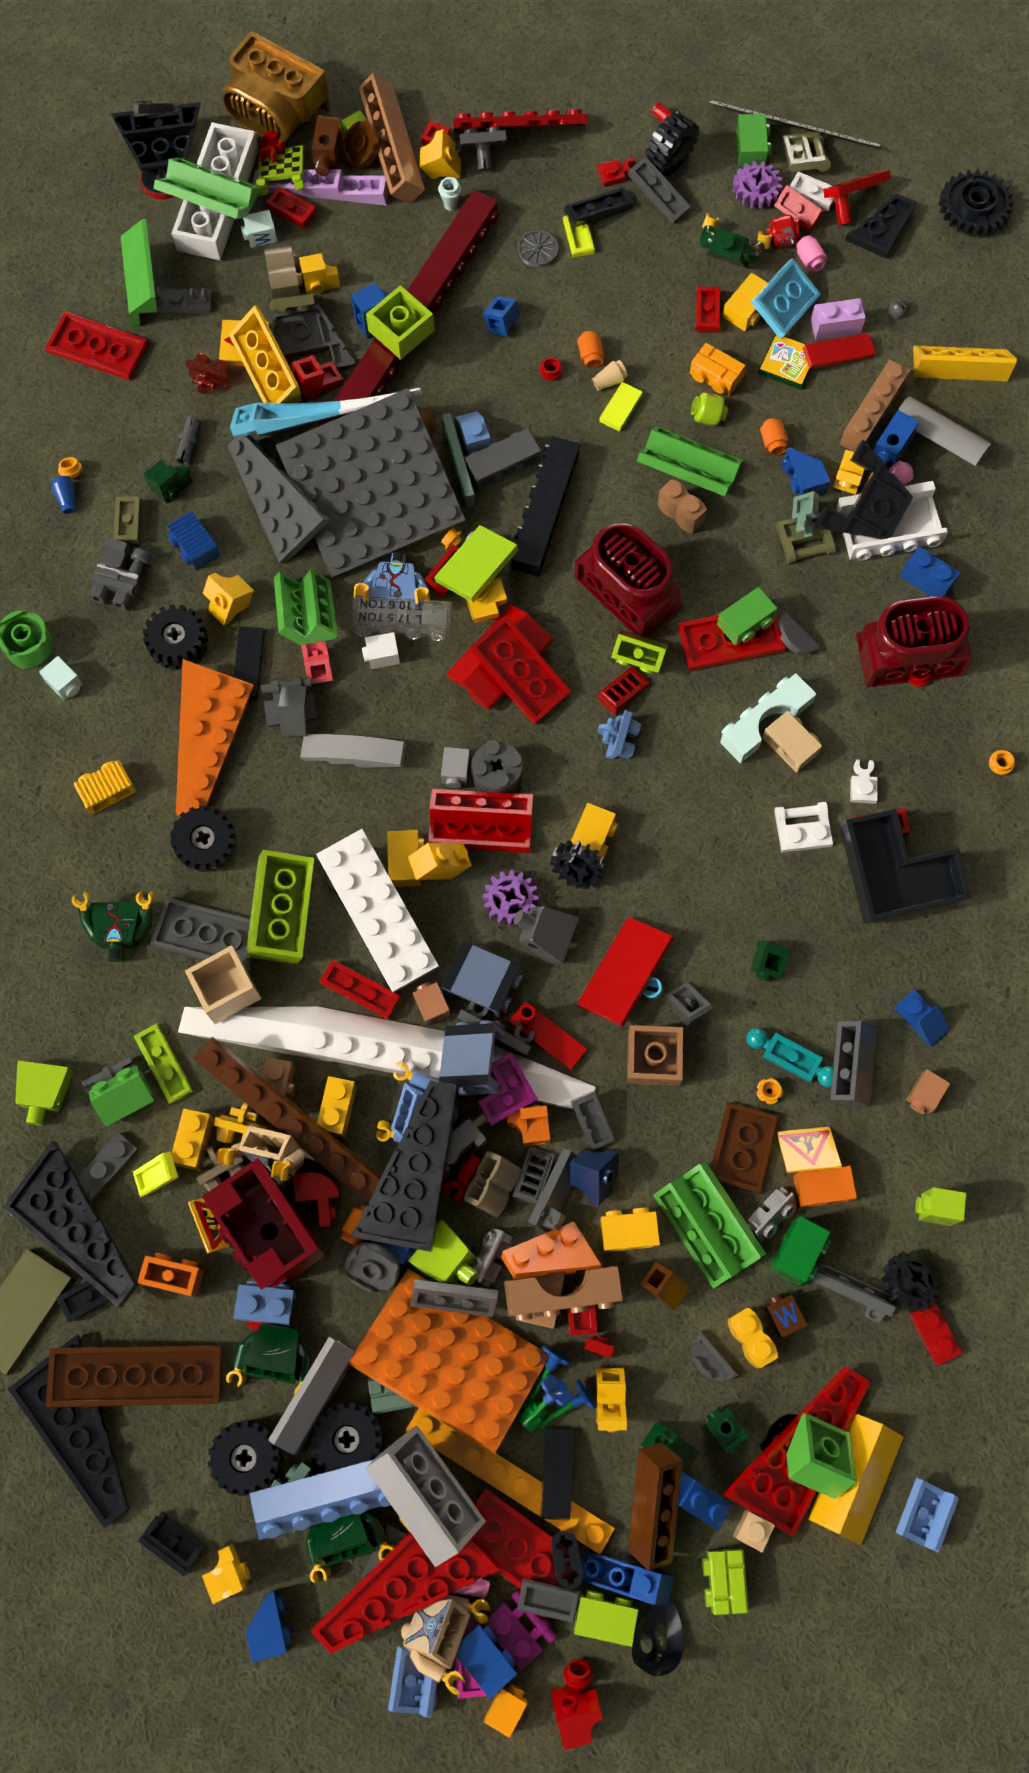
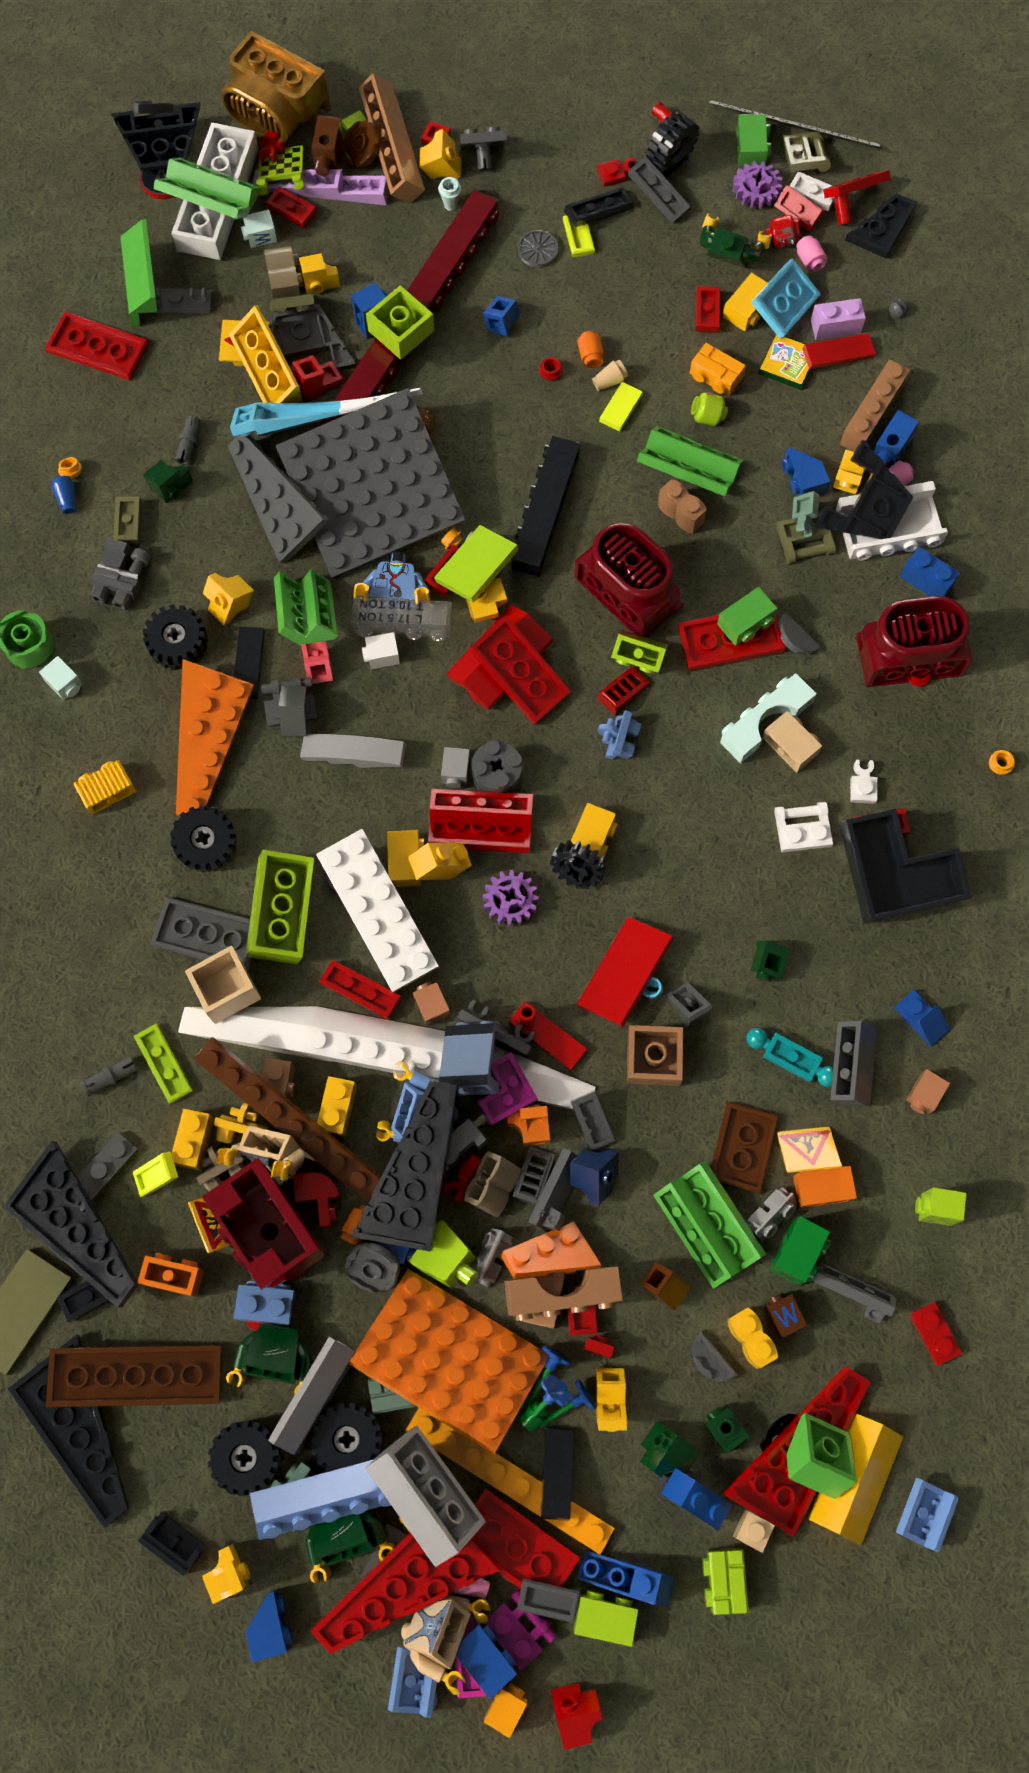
lime torso [15,1060,74,1126] -> none
dark green torso [72,890,155,962] -> none
bright green brick [88,1065,154,1127] -> none
blue brick [167,511,220,570] -> none
clear red hips [185,353,231,394] -> none
dark grey plate [410,1279,498,1317] -> none
sand blue panel [441,941,523,1018] -> none
sand green tile [442,413,475,507] -> none
red wing [453,109,587,130] -> none
medium blue slope [455,411,491,456] -> none
dark grey brick [464,429,541,492] -> none
dark grey torso [514,907,579,964] -> none
black beam [551,1530,583,1589] -> none
red plate [563,1659,593,1689] -> none
yellow brick [600,1208,660,1252] -> none
reddish brown brick [628,1442,683,1571] -> none
black piece [631,1598,684,1676] -> none
light orange plate [757,1078,783,1104] -> none
orange brick [760,418,789,456] -> none
black gear [881,1251,943,1313] -> none
light grey brick [898,396,992,466] -> none
yellow slope [914,346,1017,381] -> none
black gear [939,169,1014,237] -> none

